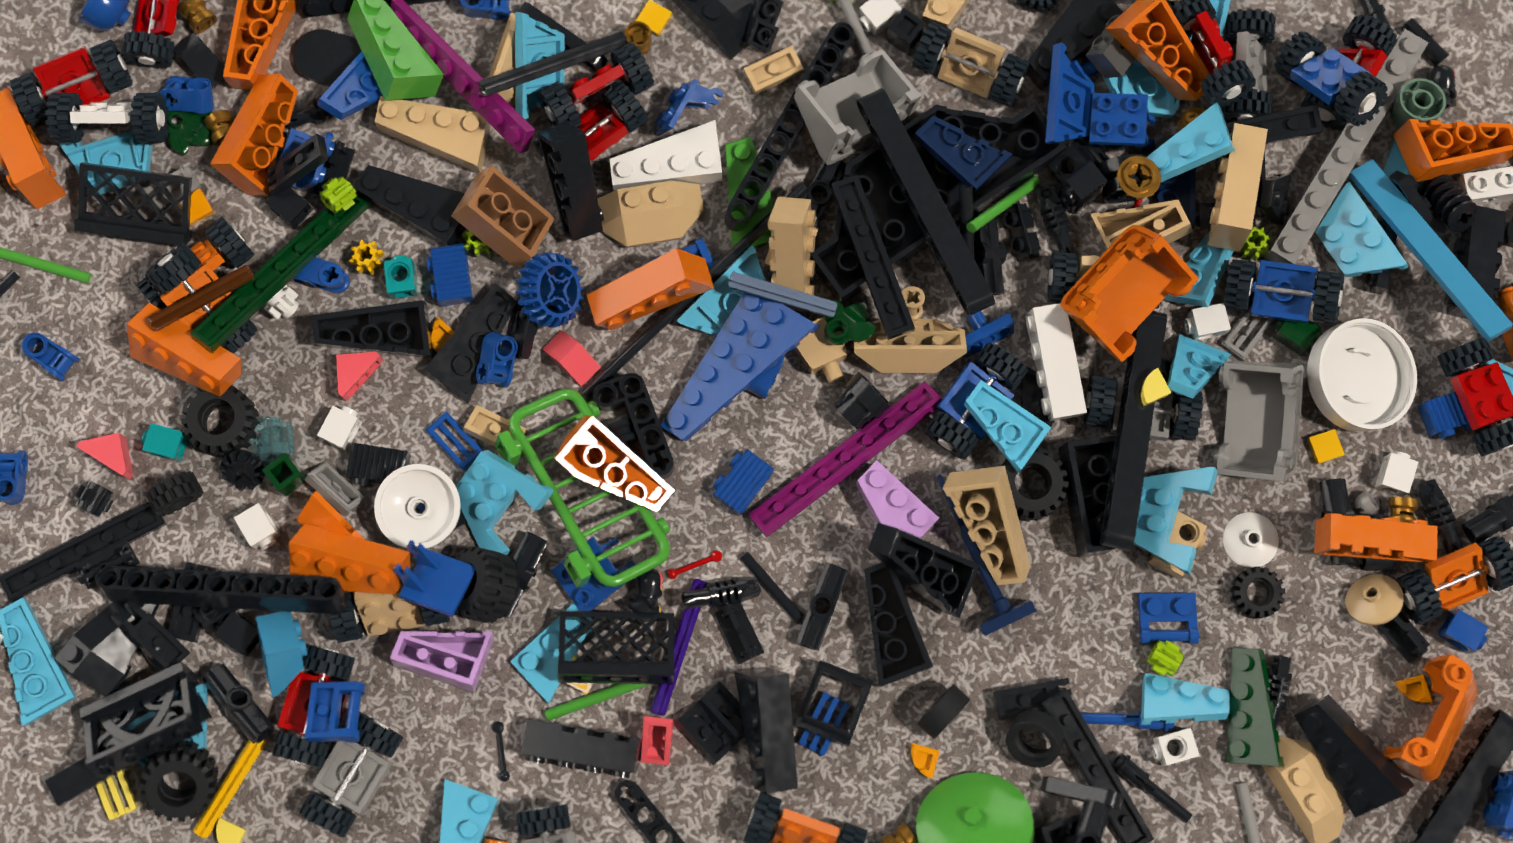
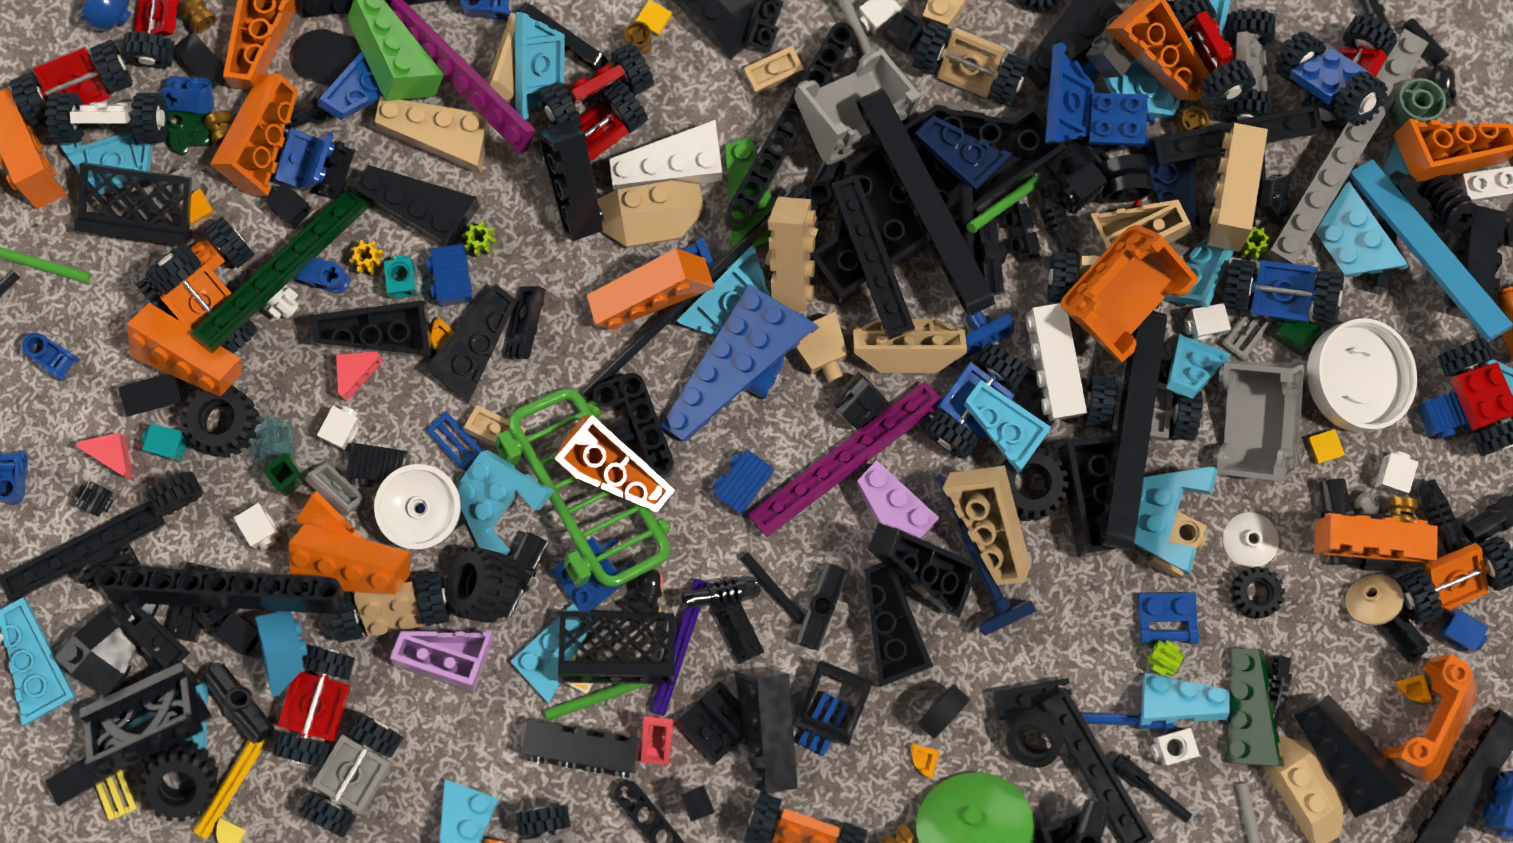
reddish brown axle [148,265,254,331] -> none
black gear [219,449,265,491] -> none
black hinge [266,134,328,196] -> none
blue plate [305,682,365,743] -> none
lime gear [319,177,357,213] -> none
blue plate [394,540,476,617] -> none
medium nougat brick [451,165,555,268] -> none
blue piece [476,332,518,388] -> none
black axle [478,32,627,97] -> none
black hinge [492,722,510,782] -> none
blue gear [515,252,585,328] -> none
coral slope [542,330,601,387] -> none
blue plate [654,79,723,136] -> none
red hinge [667,551,723,579] -> none
sand blue axle [728,272,837,318] -> none
dark green plate [824,299,877,345] -> none
tan bush [902,286,925,321] -> none
beam [1040,776,1123,809] -> none
pearl gold gear [1116,156,1161,200] -> none
light yellow tile [1141,368,1171,406] -> none
medium azure wing [1146,102,1235,182] -> none
none -> black hinge [118,374,185,417]
none -> black piece [680,785,715,822]

